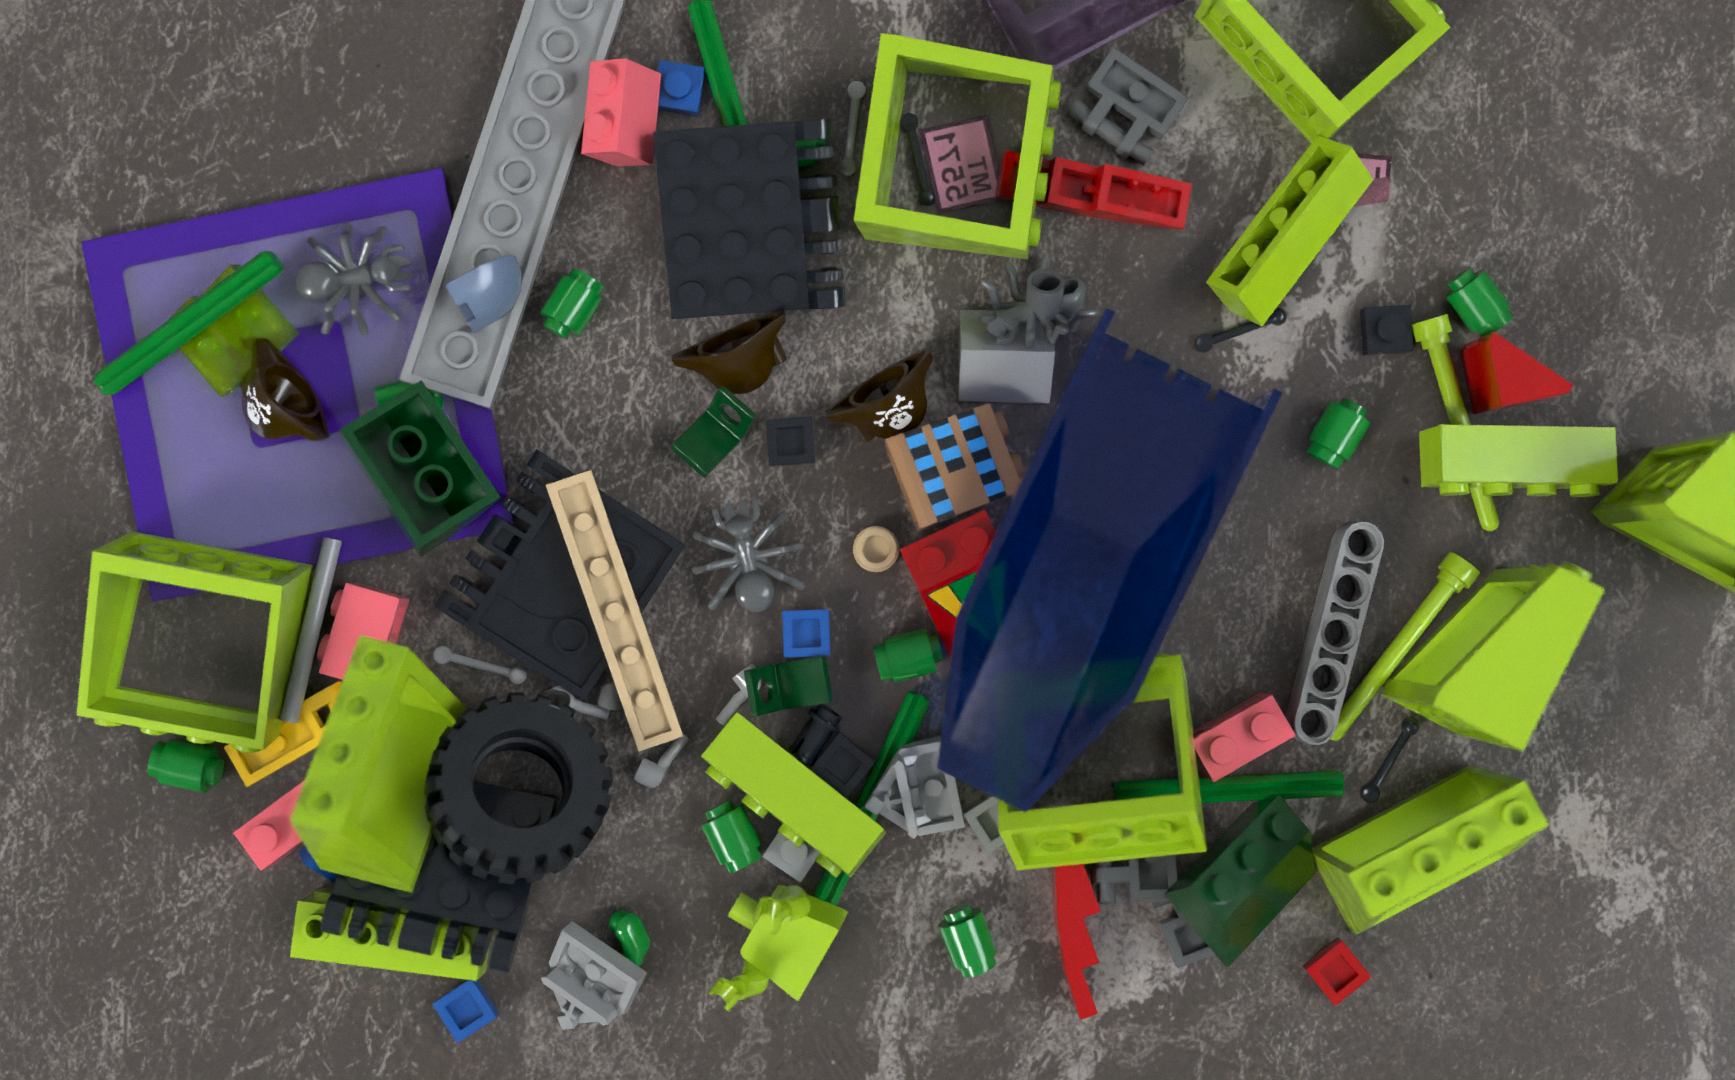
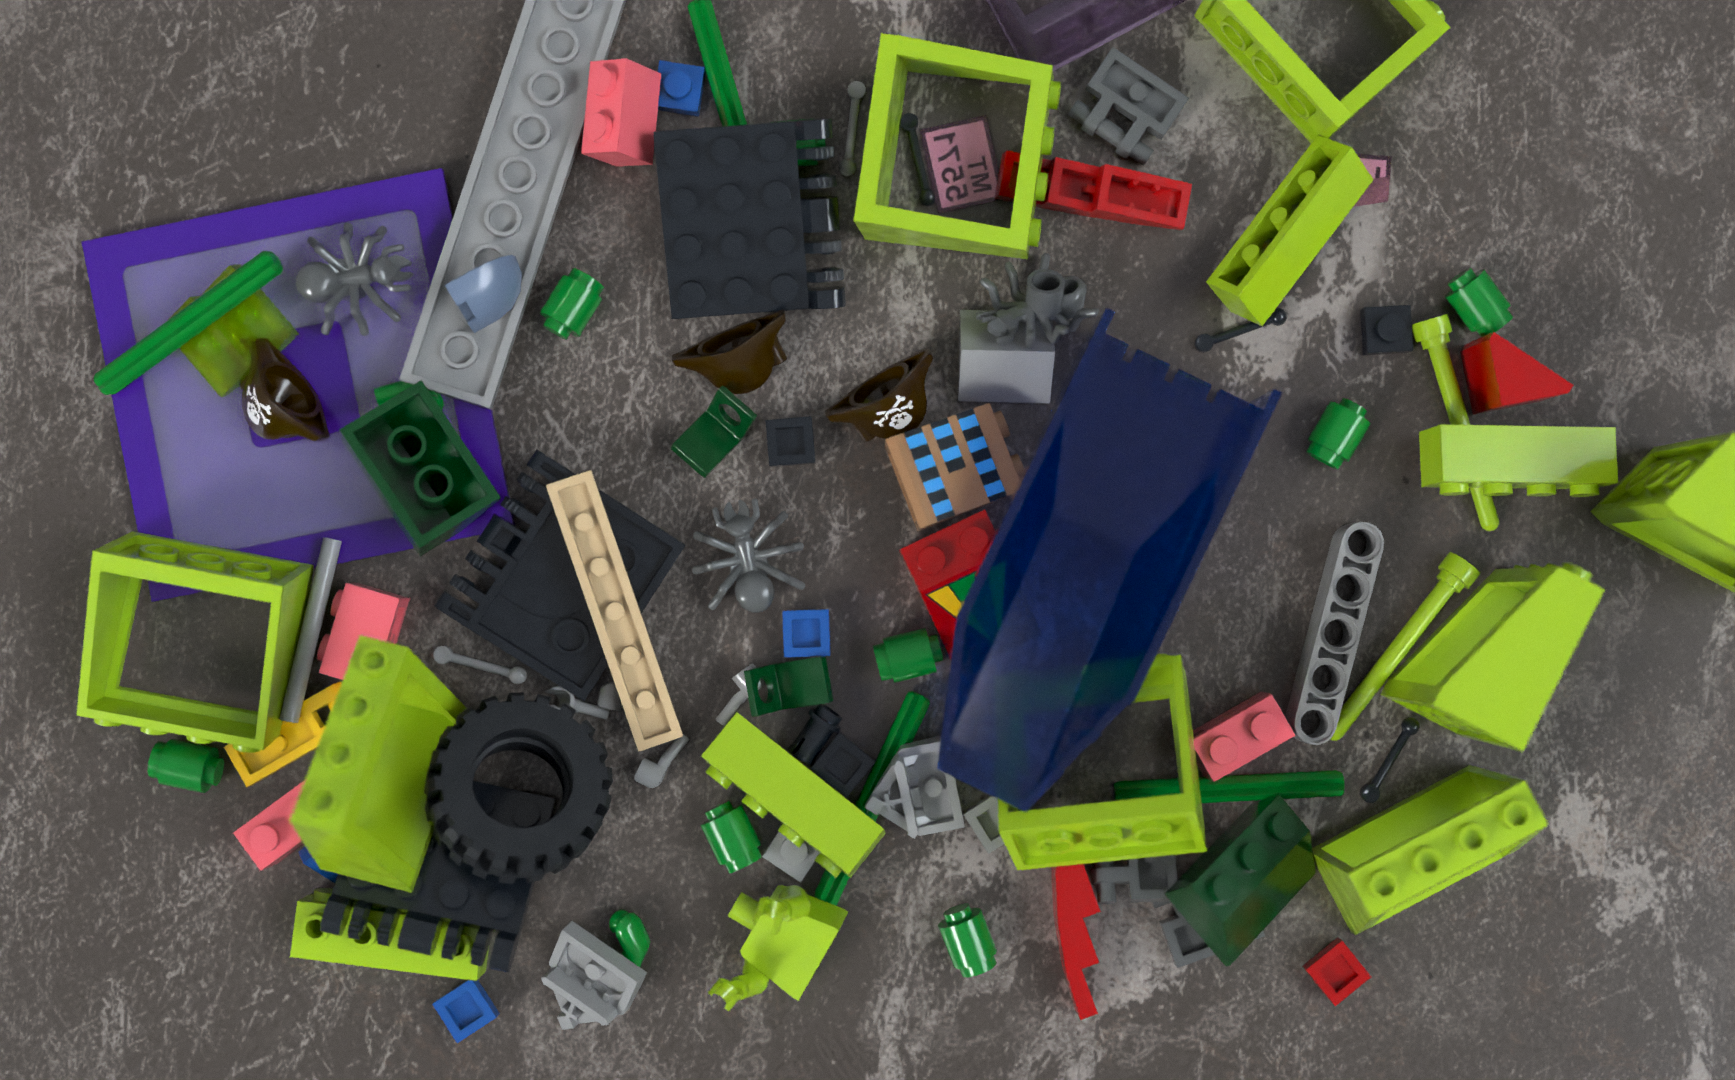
tan tile [853,526,899,572] -> none

